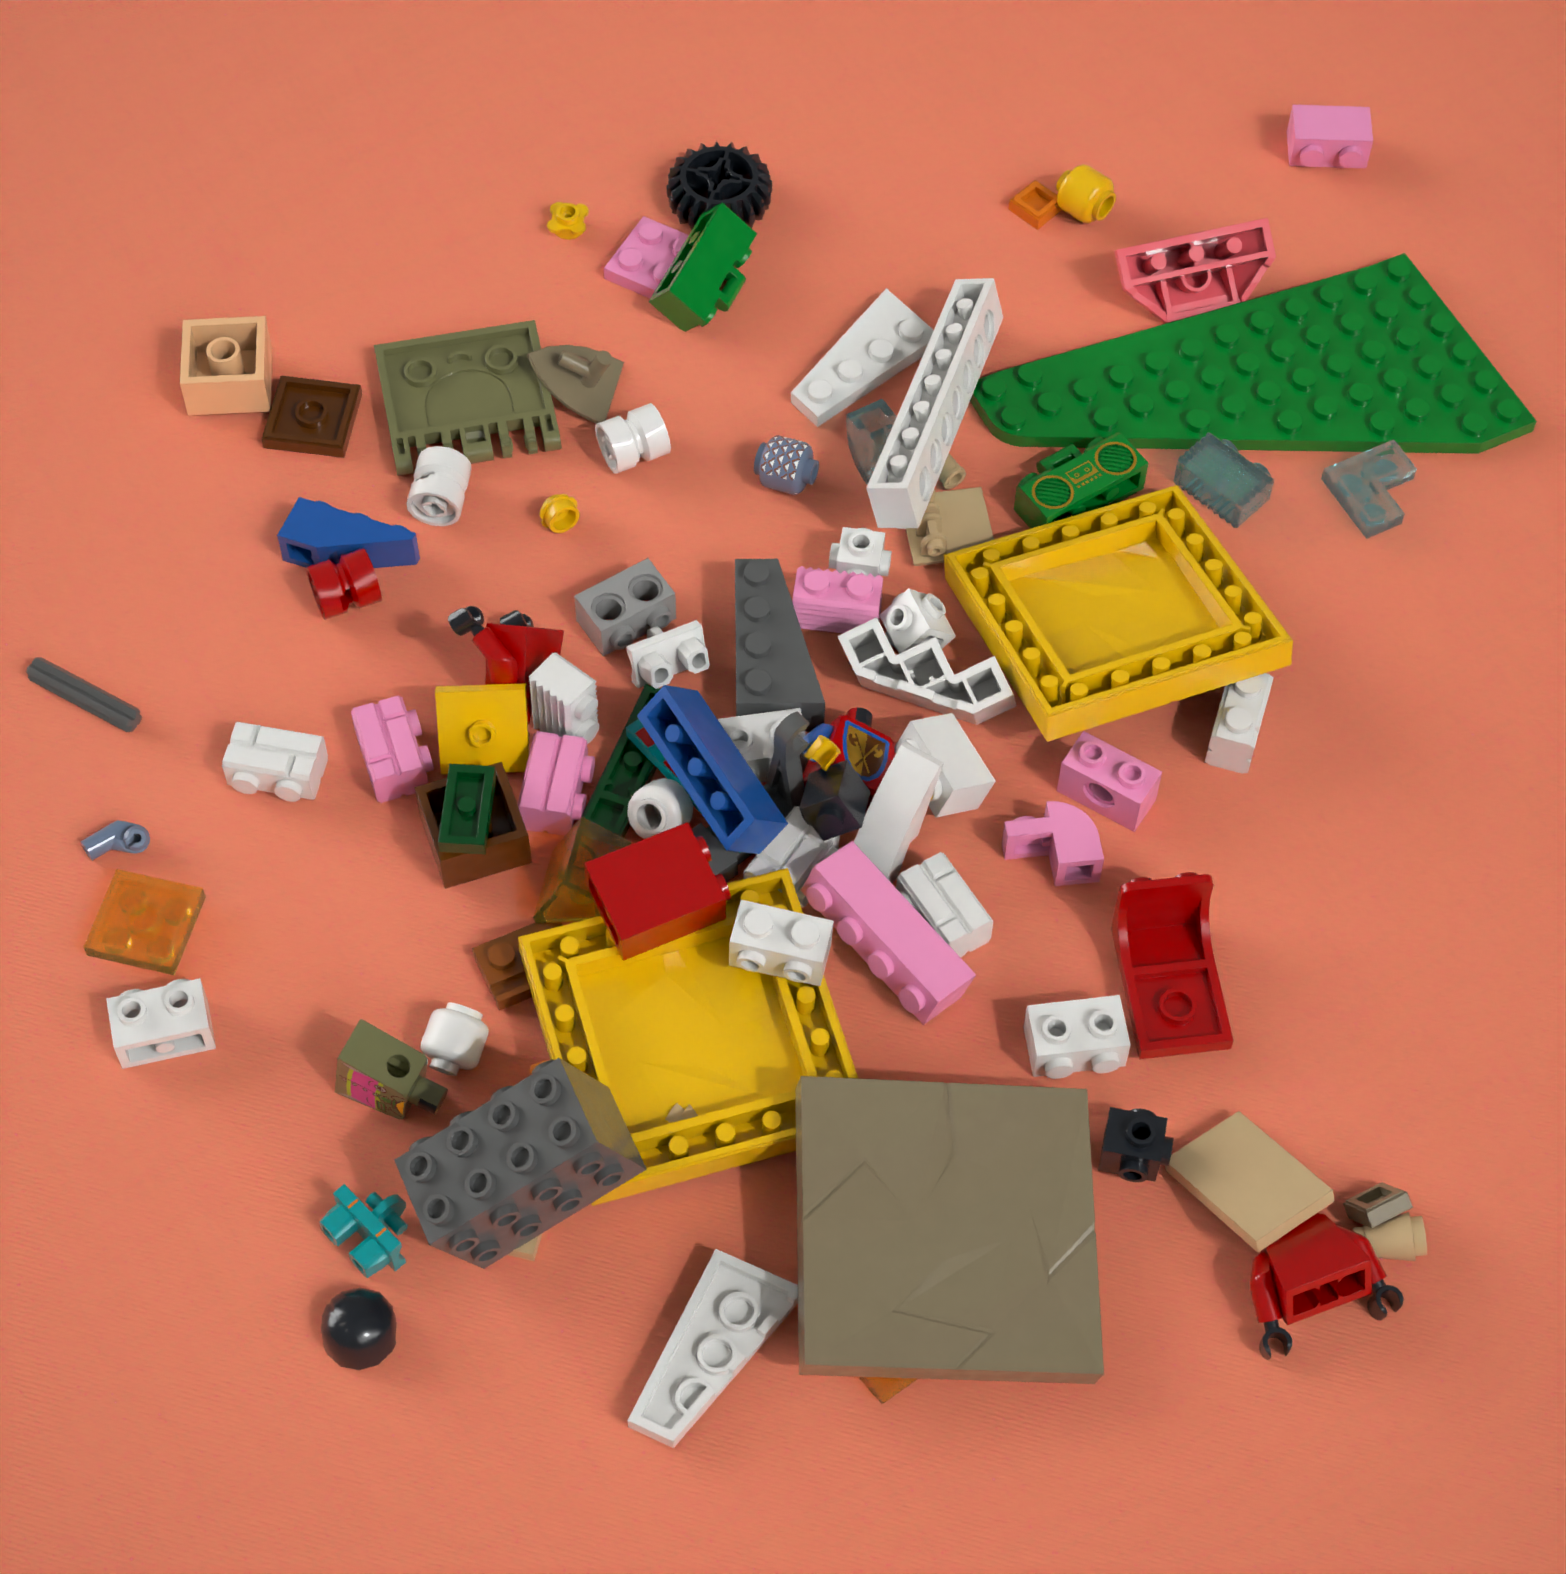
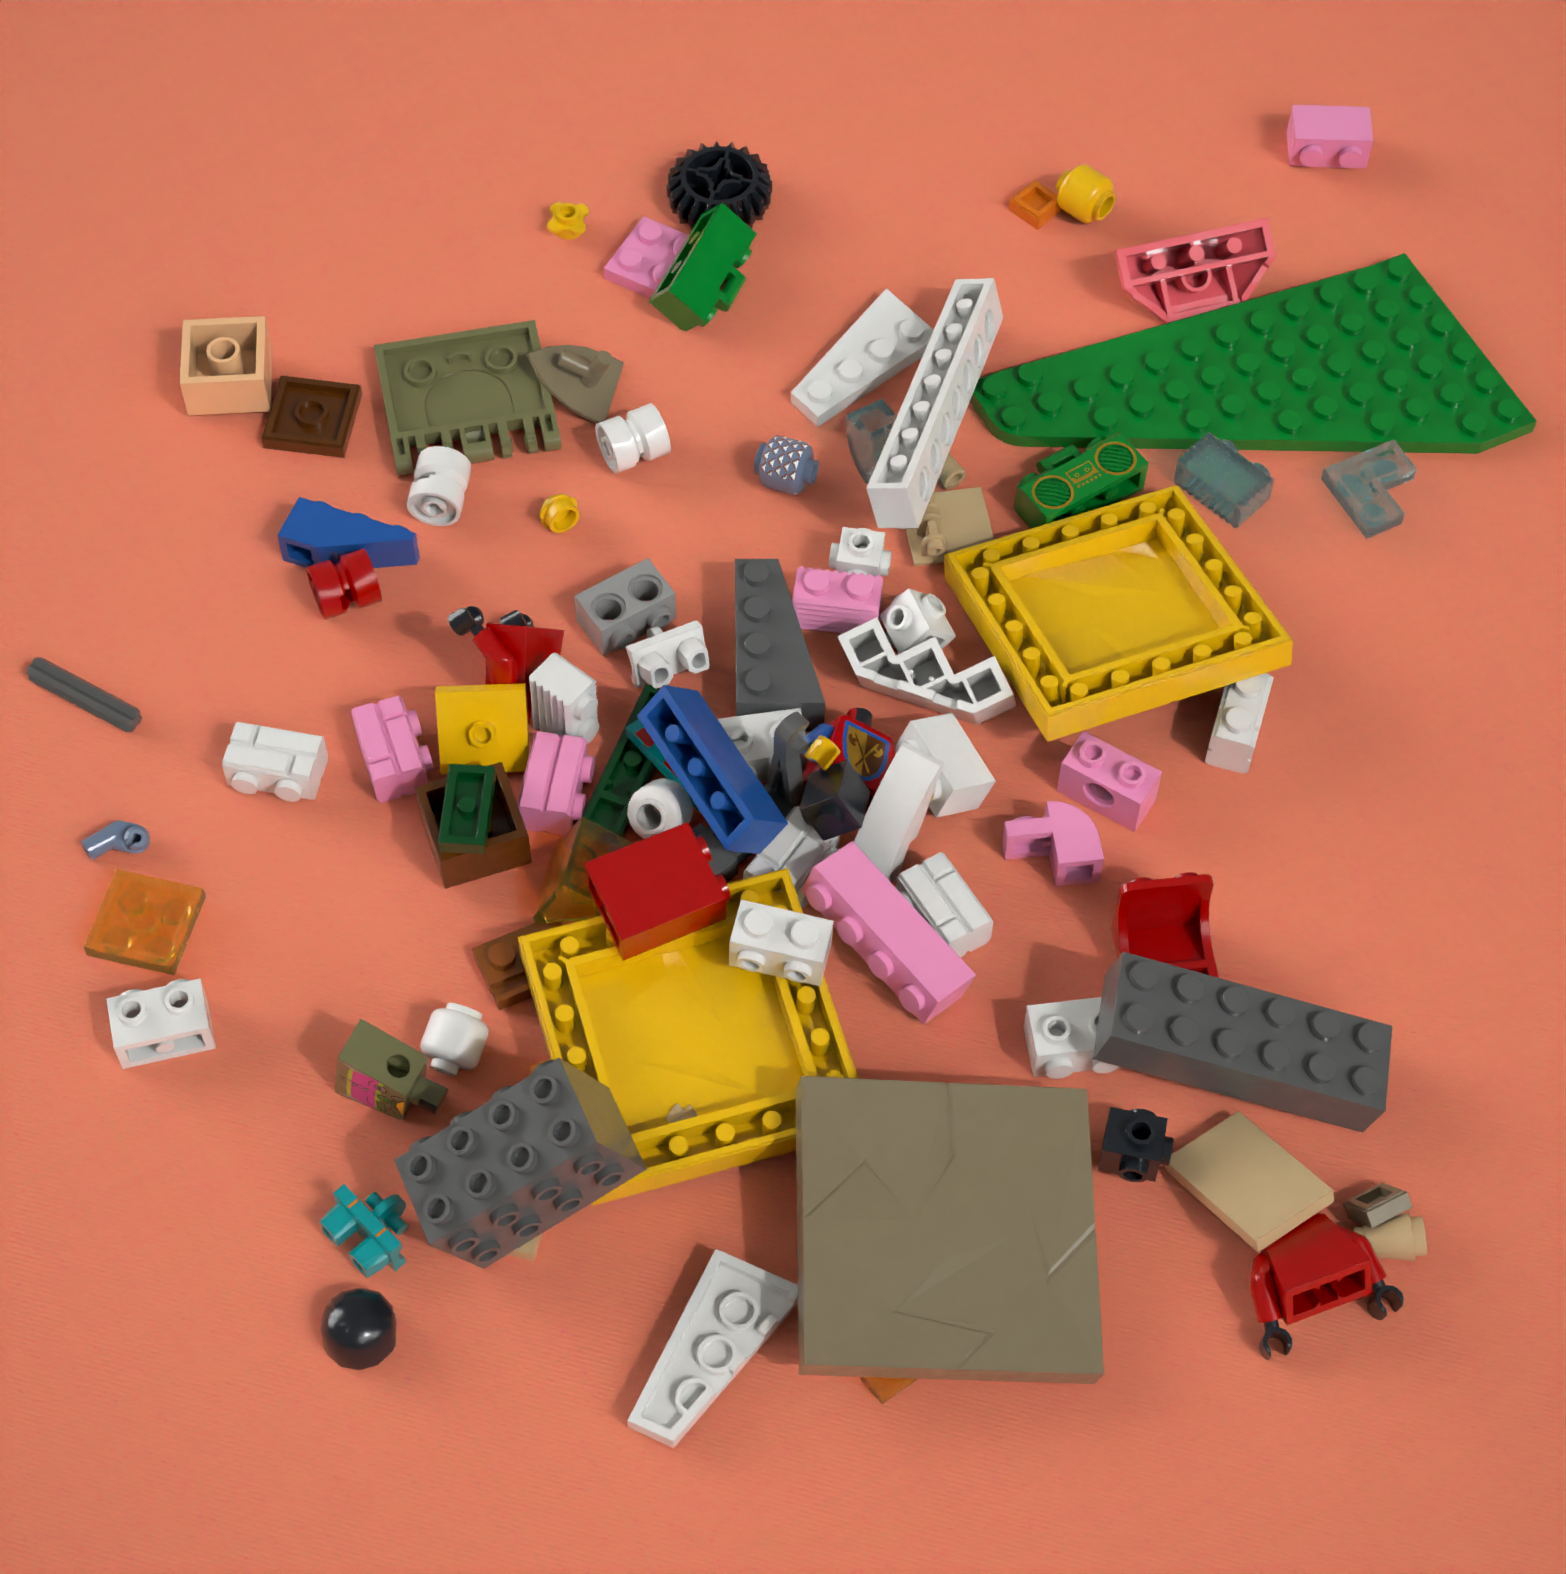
none -> dark grey brick [1093,952,1392,1133]

